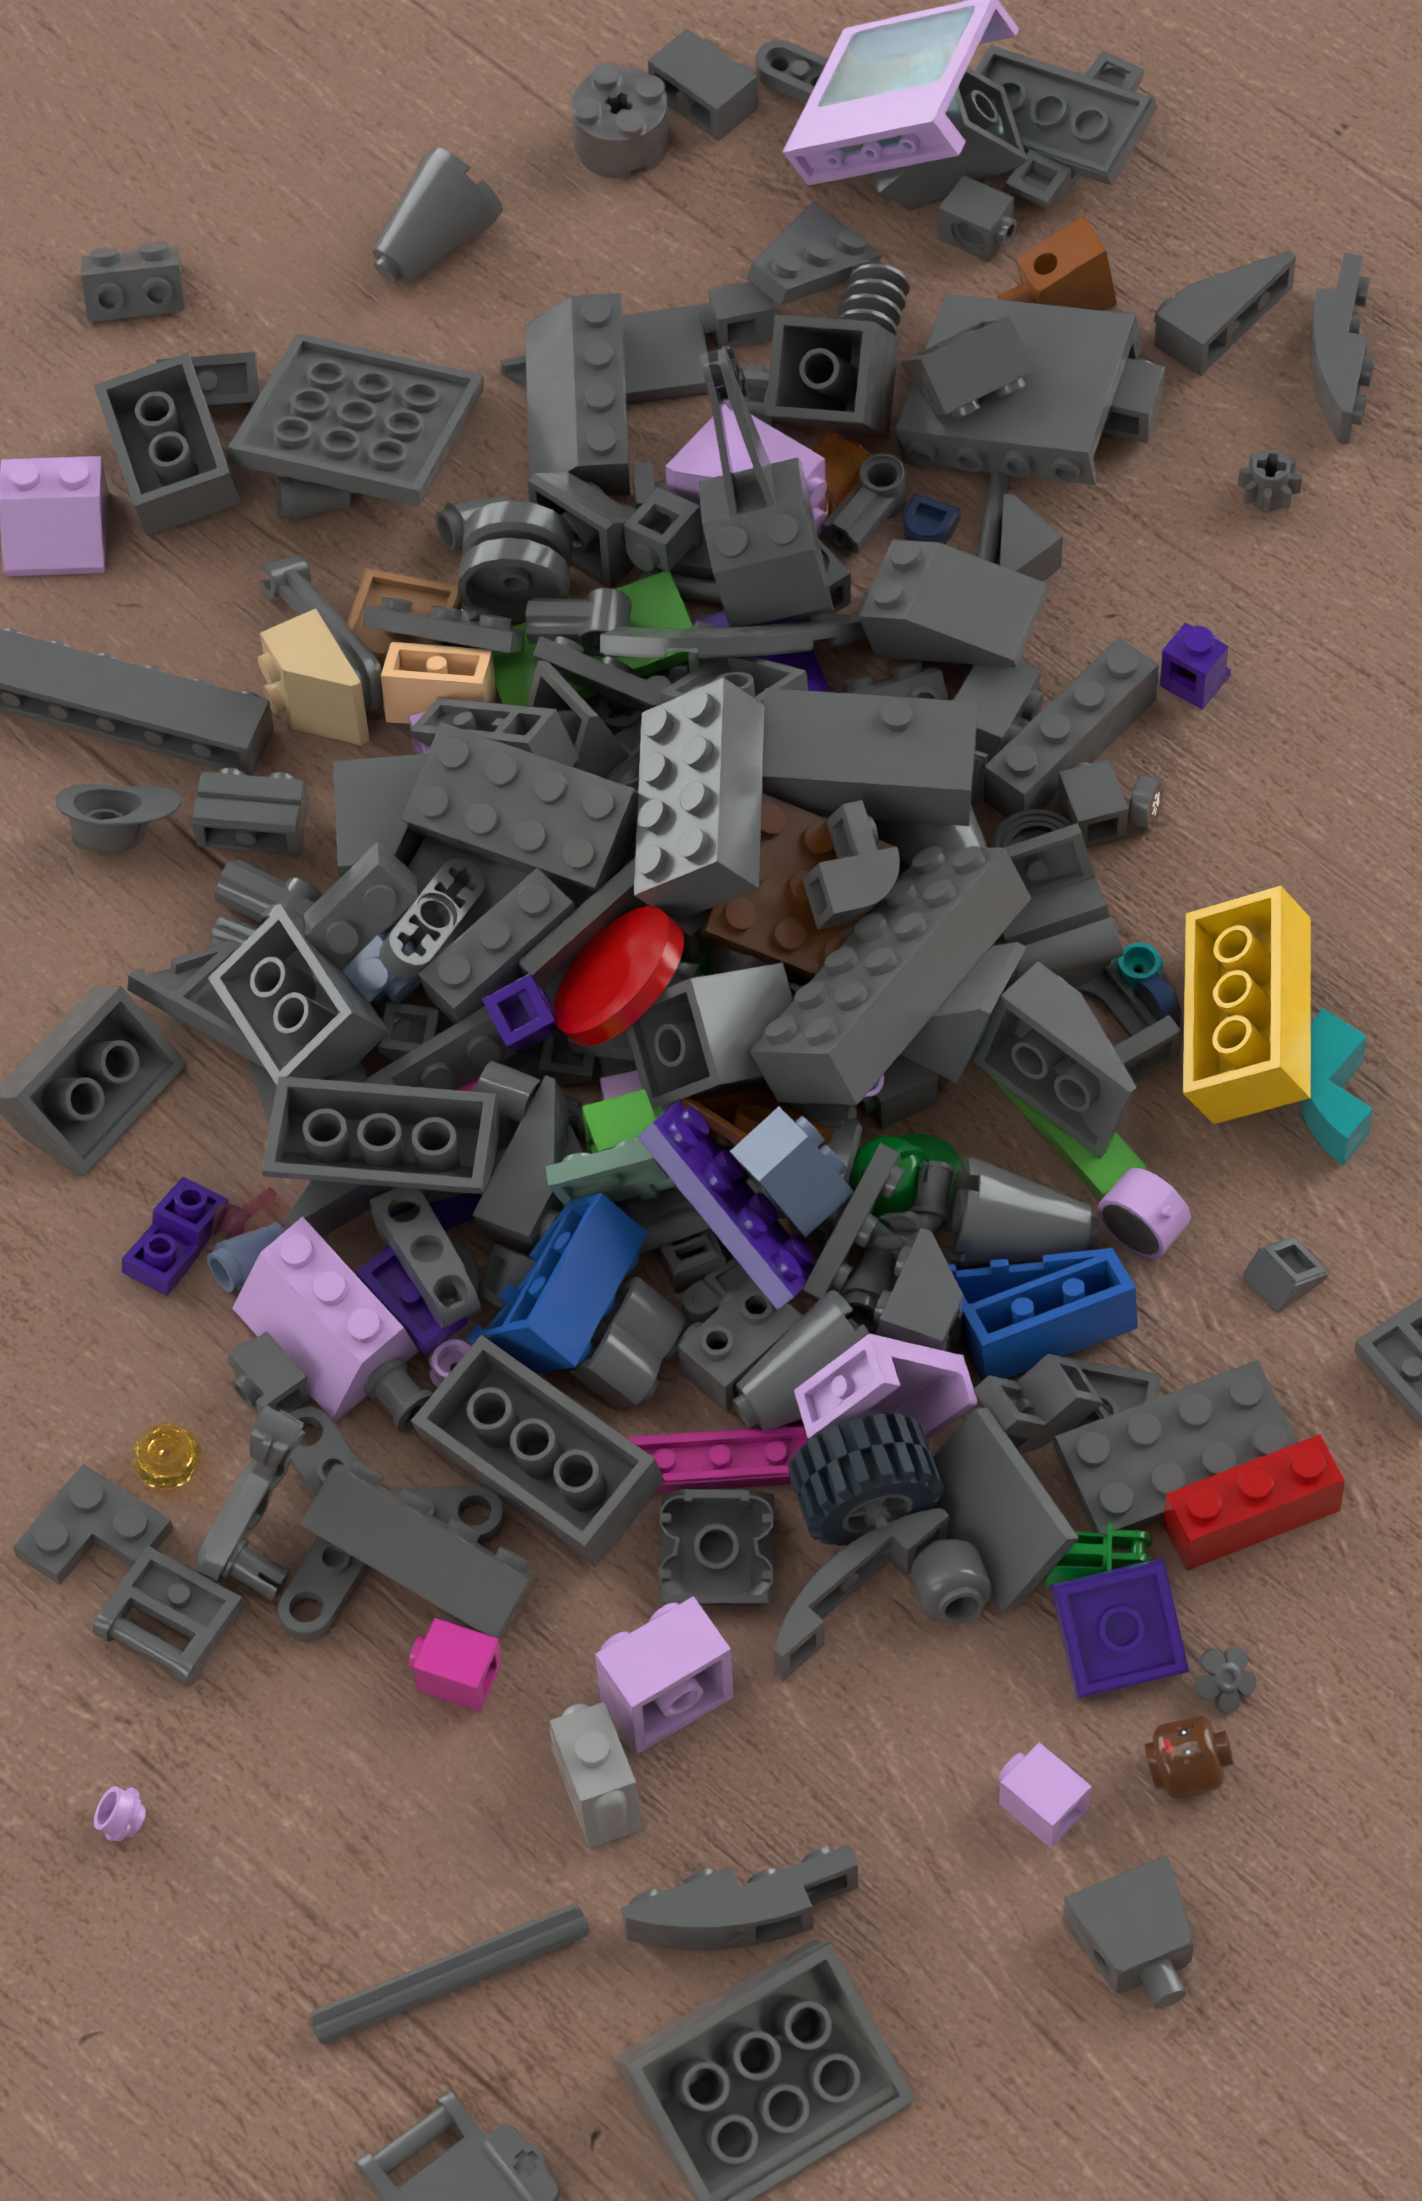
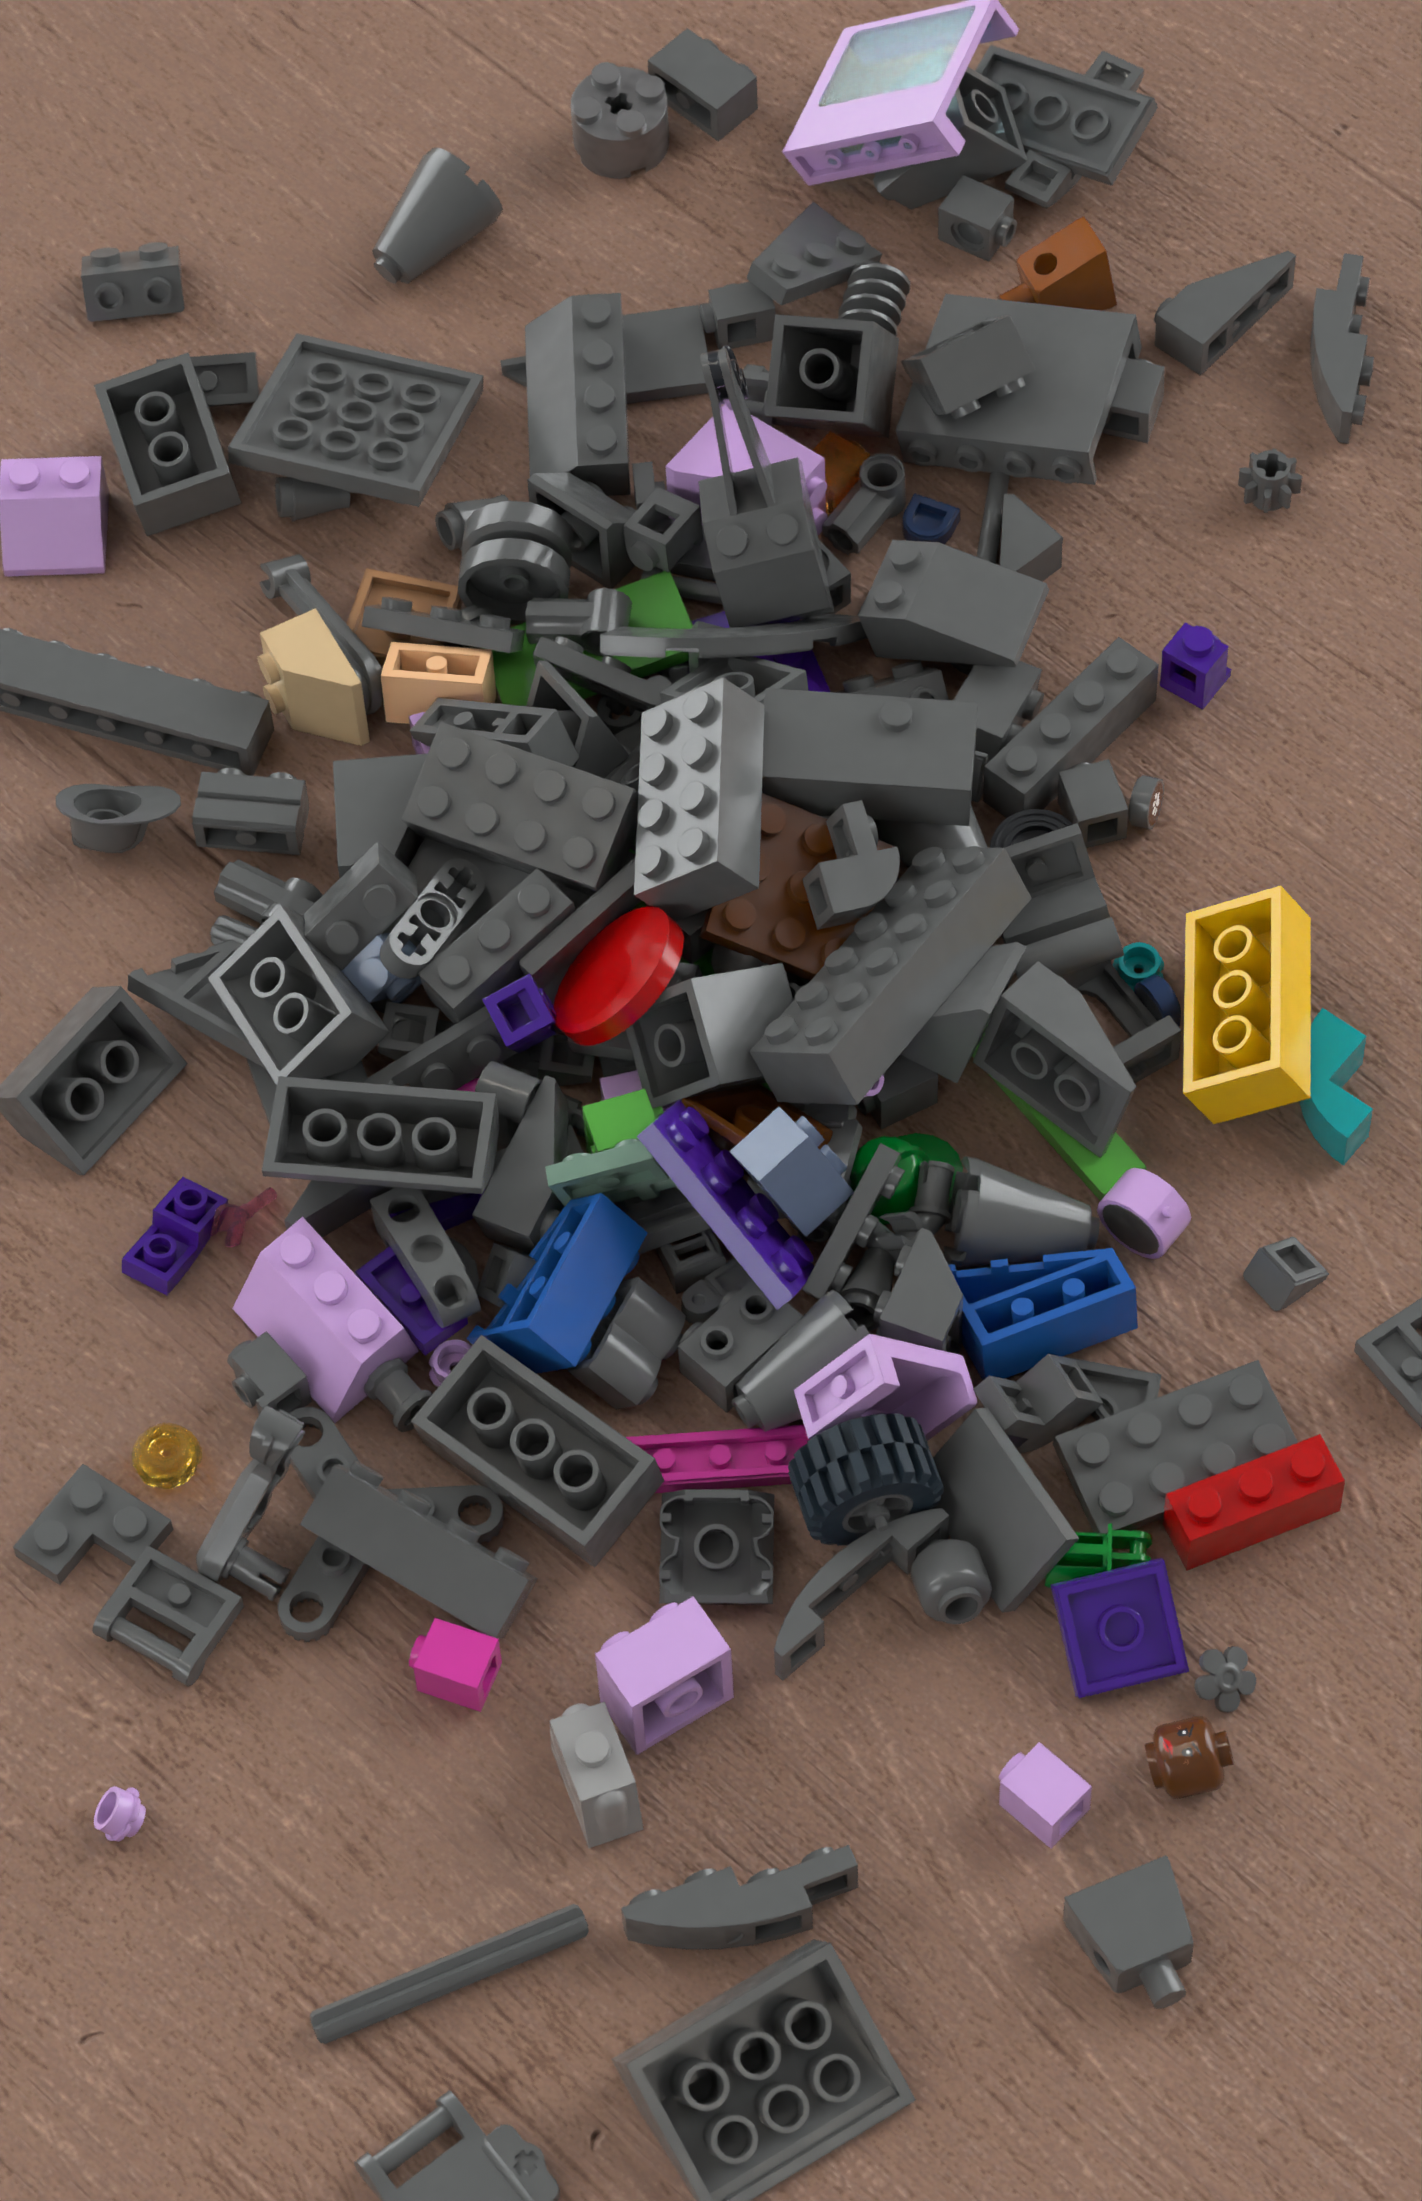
sand blue cone [207,1222,285,1292] -> none
dark grey plate [756,40,844,106] -> none

